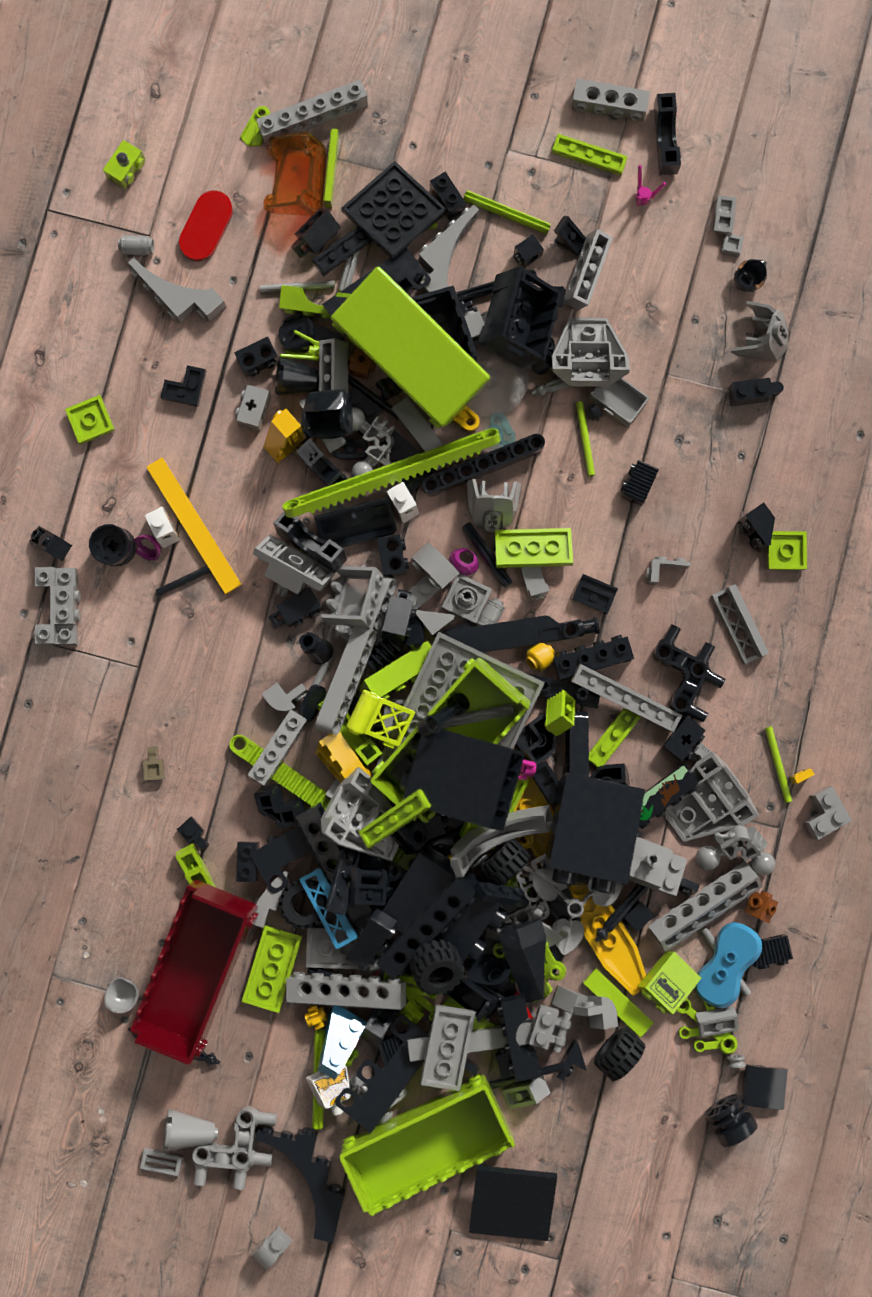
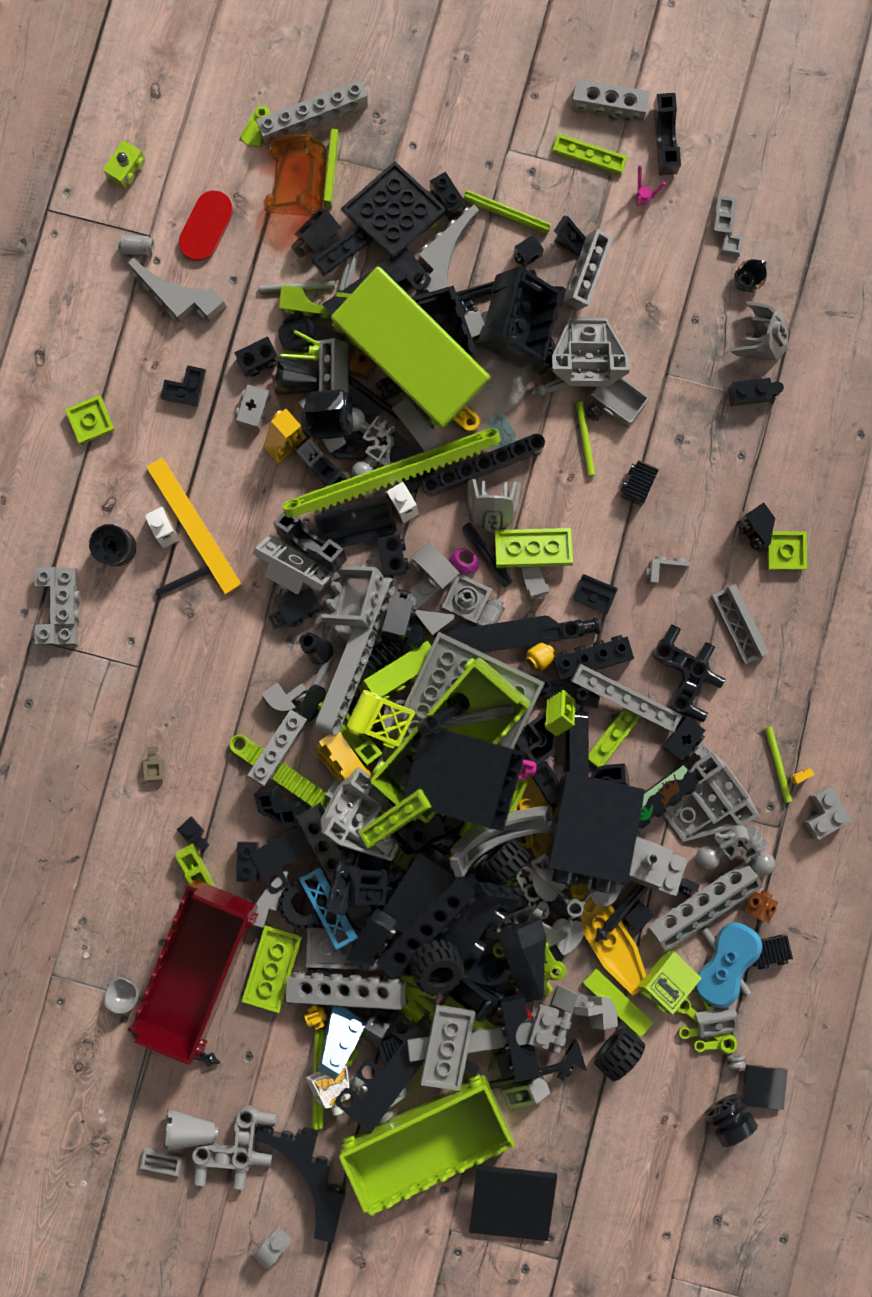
black slope [29,526,72,561] -> none
magenta piece [134,534,161,561] -> none

